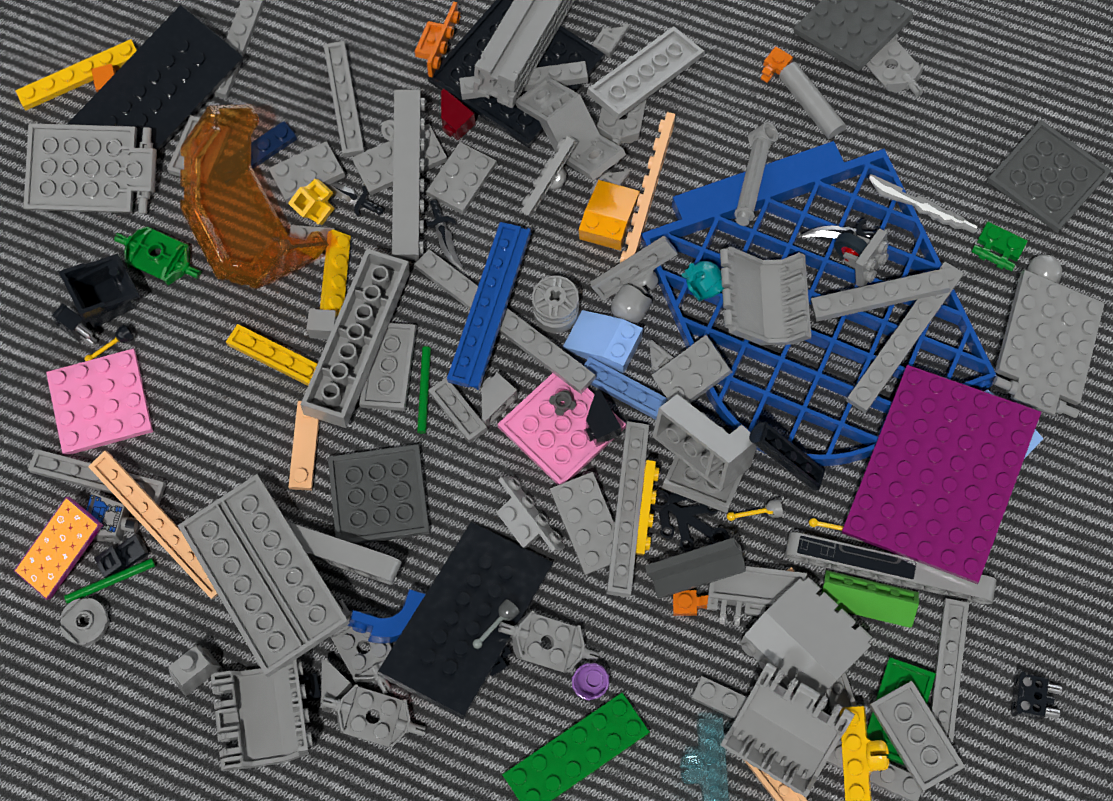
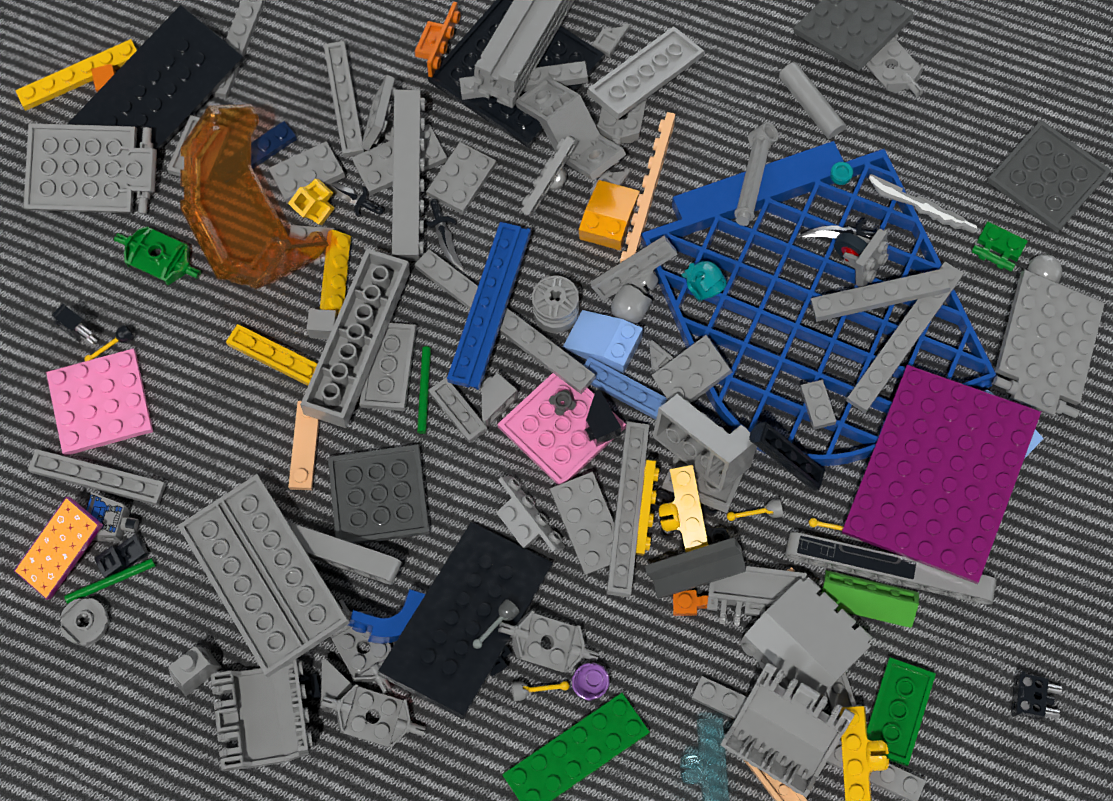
black piece [59,254,140,328] -> none
light nougat plate [88,451,218,599] -> none
dark red slope [441,89,476,140] -> none
light grey hinge [720,246,811,345] -> none
orange plate [760,46,793,83] -> none
light grey plate [869,681,965,792] -> none
light grey plate [930,598,969,745] -> none
none -> light grey plate [361,75,396,151]
none -> hinge [511,681,570,701]
none -> yellow plate [659,465,708,552]
none -> light grey plate [800,380,836,430]
none -> teal tile [830,162,853,185]

